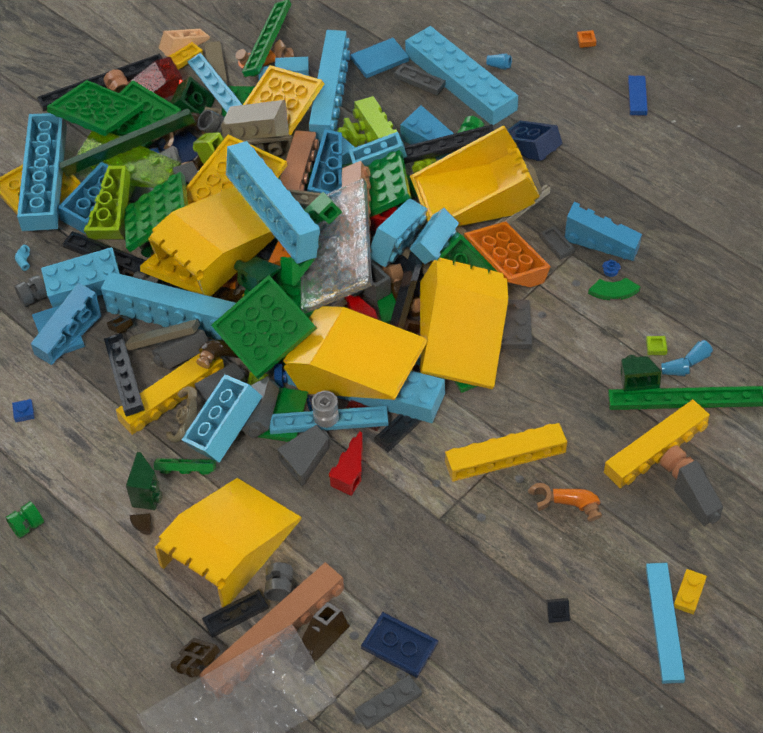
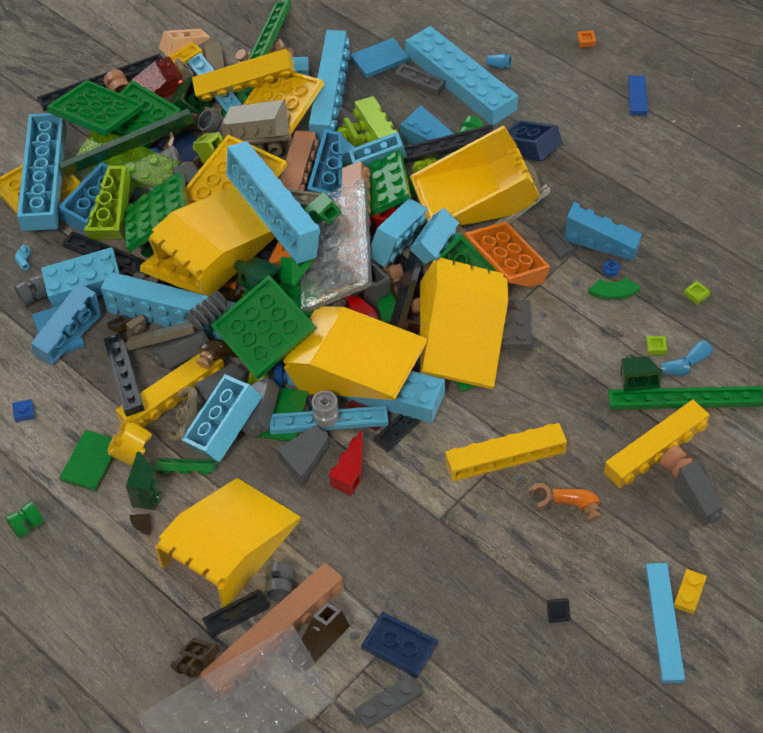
none -> green tile [59,430,114,492]
none -> yellow brick [107,419,152,466]
none -> dark tan plate [126,314,147,337]
none -> dark tan slope [175,58,194,80]
none -> dark grey piece [185,291,228,331]
none -> yellow brick [192,49,295,101]
none -> lime tile [683,281,711,305]

